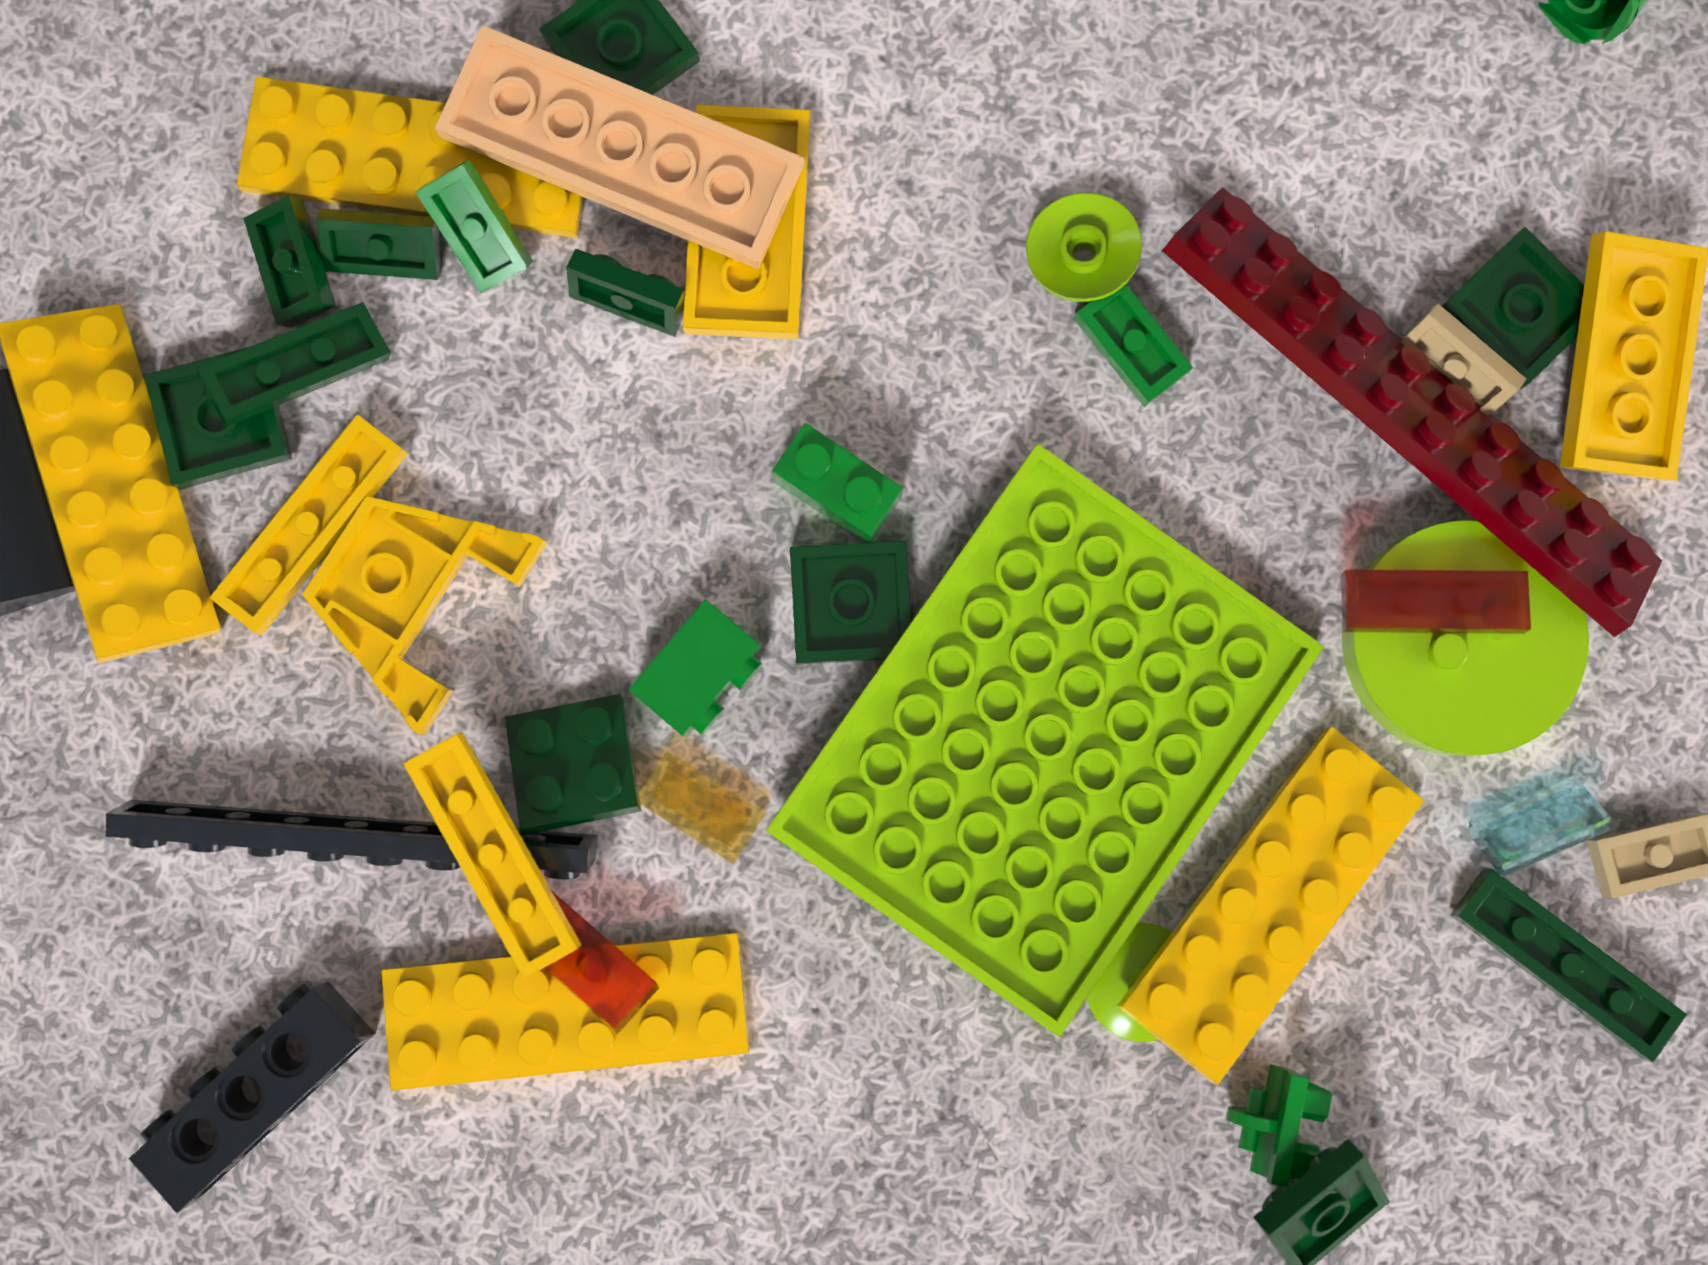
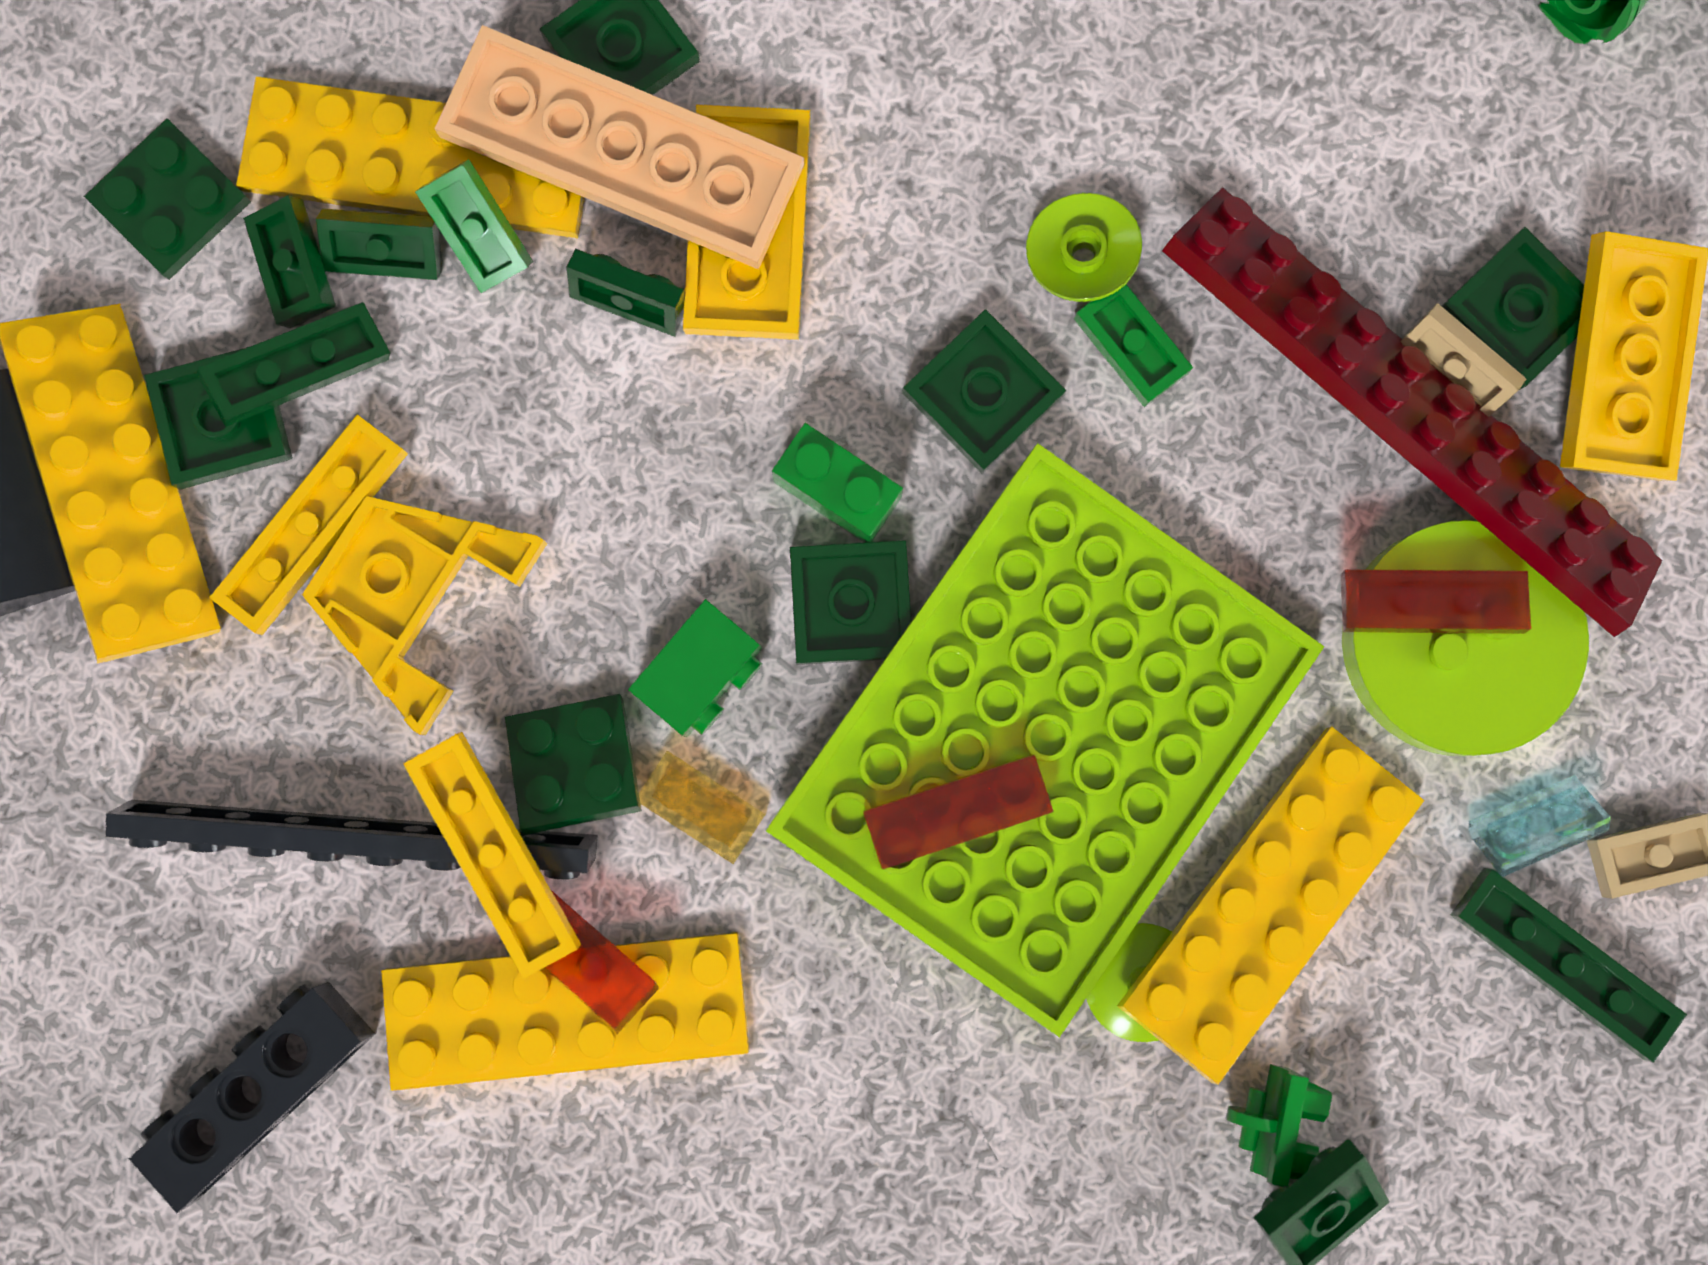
none -> dark green plate [84,118,251,280]
none -> clear red tile [862,754,1054,870]
none -> dark green plate [902,309,1067,474]

